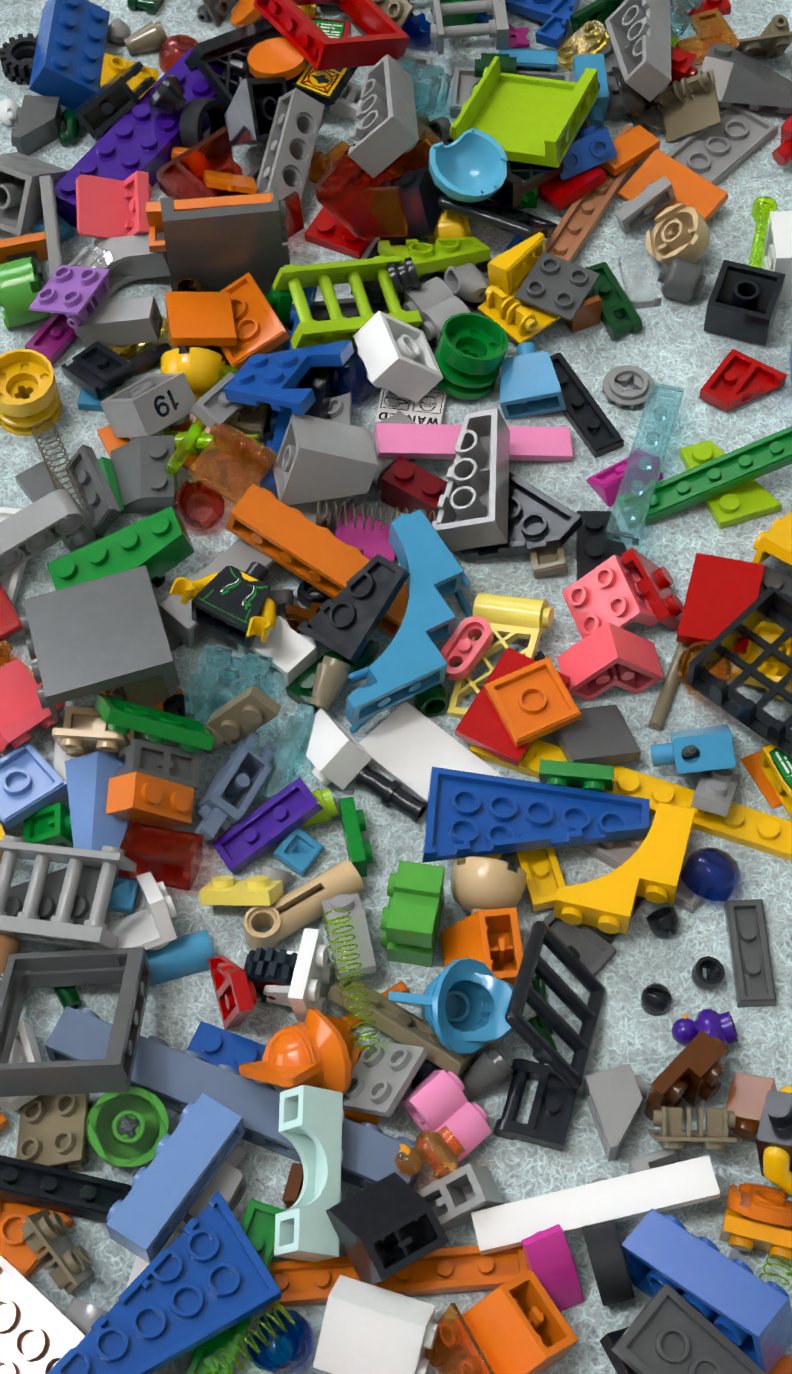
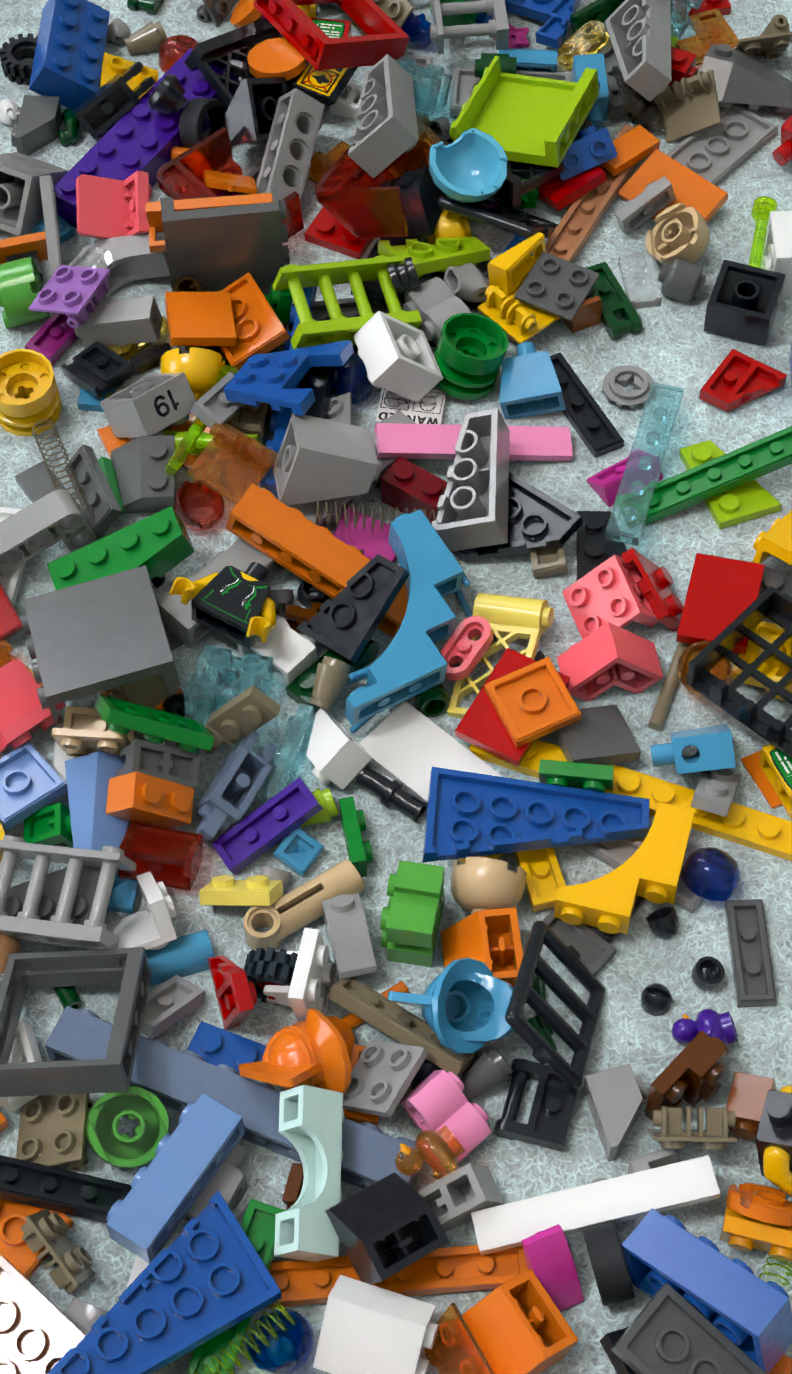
clear neon green piece [322,908,380,1049] -> none
none -> light grey plate [141,974,205,1039]

